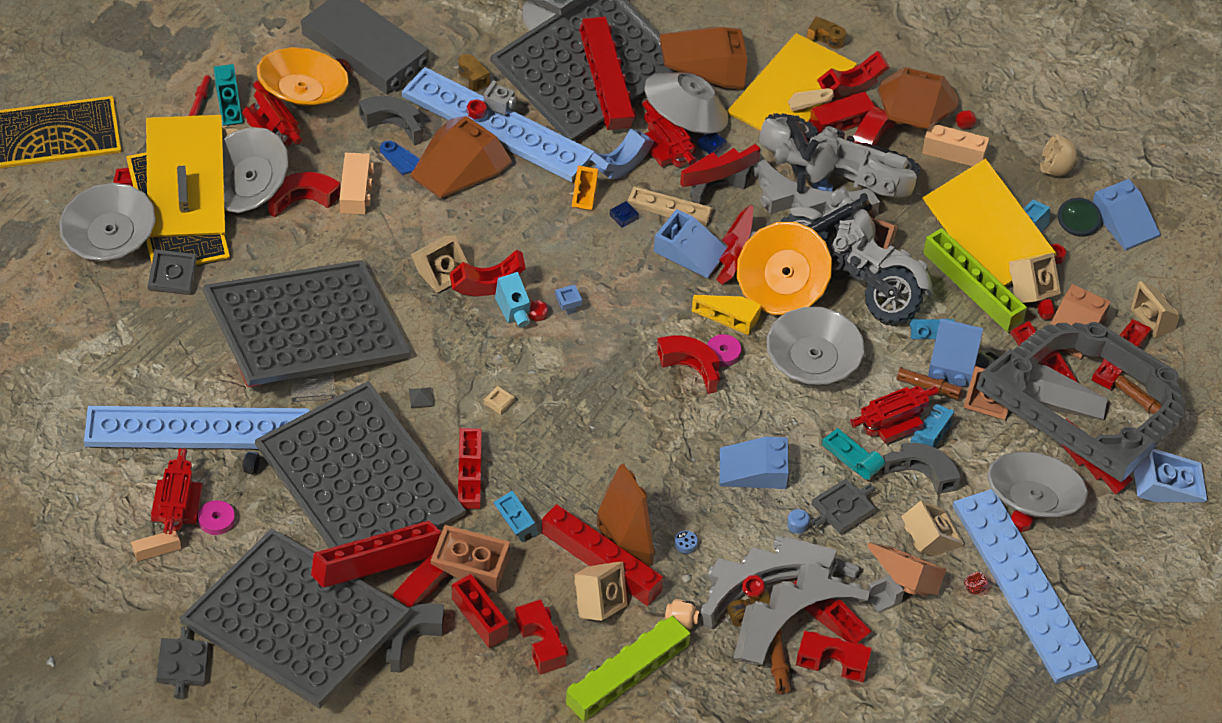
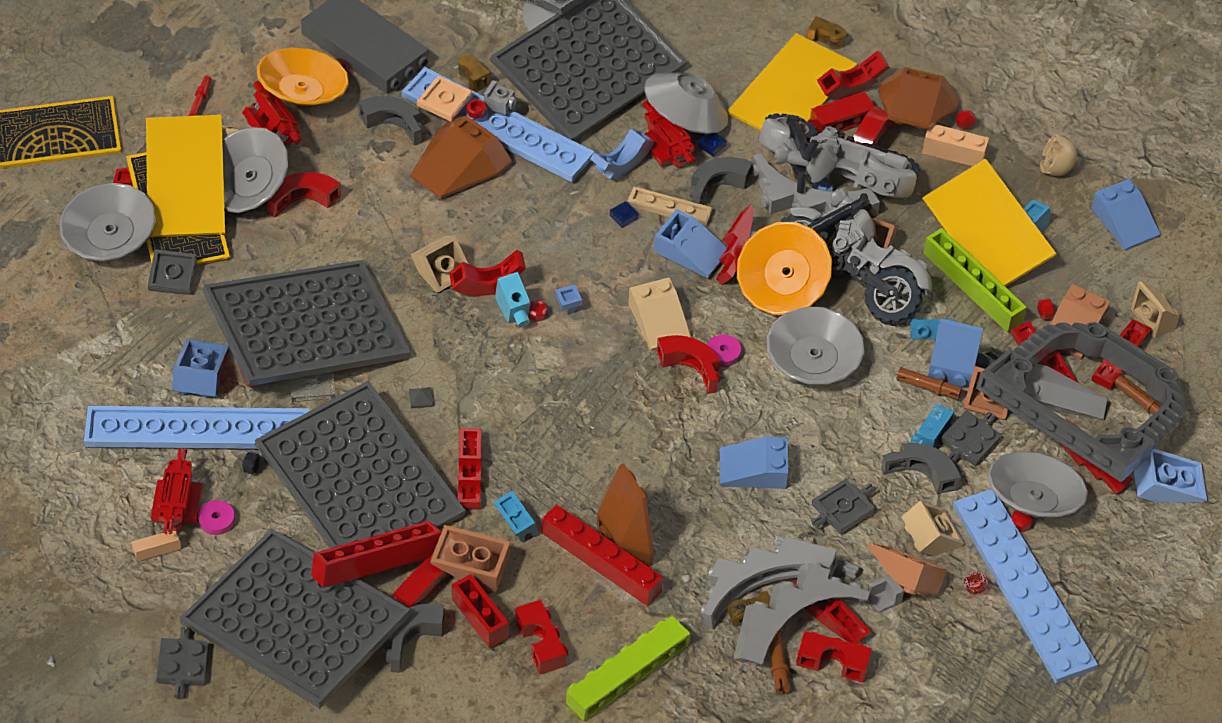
dark grey tile [177,165,188,213] -> none
teal slope [213,64,243,125] -> none
light nougat brick [340,153,374,214] -> none
blue piece [380,141,420,175] -> none
tan tile [484,386,515,415] -> none
light orange slope [571,165,599,210] -> none
tan slope [574,562,628,621] -> none
red brick [579,17,636,130] -> none
dark orange wedge [659,26,748,89] -> none
light nougat head [665,599,700,630] -> none
medium blue tile [675,531,698,554] -> none
red slope [680,144,761,187] -> none
yellow slope [691,295,761,336] -> none
red tile [743,575,765,598] -> none
medium blue piece [787,509,810,534] -> none
tan piece [788,89,834,111] -> none
teal plate [822,428,885,480] -> none
red piece [850,386,939,444] -> none
tan slope [1009,252,1061,303] -> none
red tile [1050,244,1067,264] -> none
clear green wheel [1058,198,1101,236] -> none
none -> medium blue slope [172,339,229,397]
none -> light nougat plate [417,76,473,122]
none -> tan slope [628,277,691,351]
none -> dark grey plate [940,410,1001,466]

